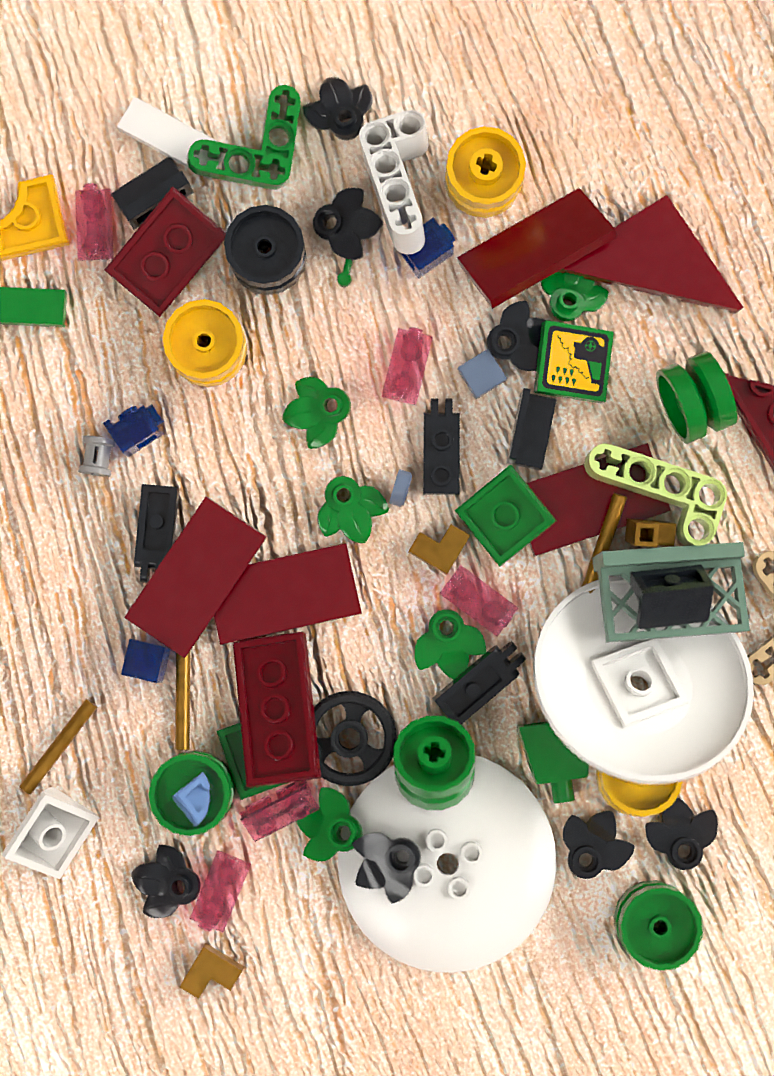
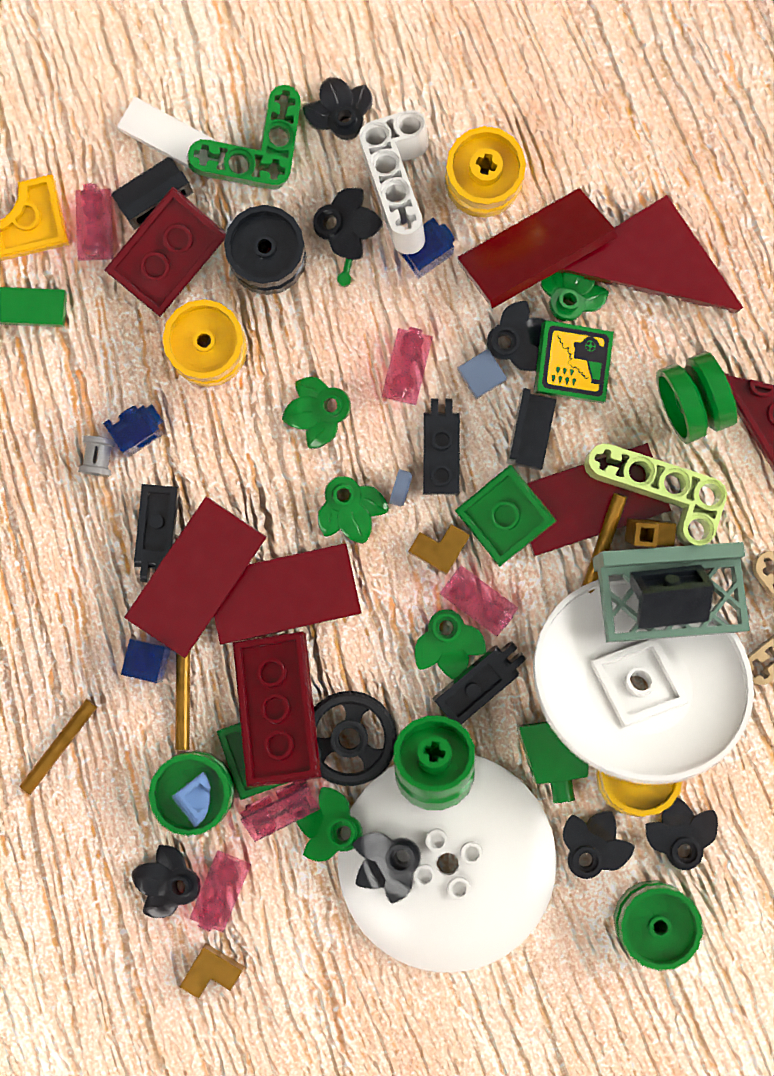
white slope [1,787,99,879] -> none

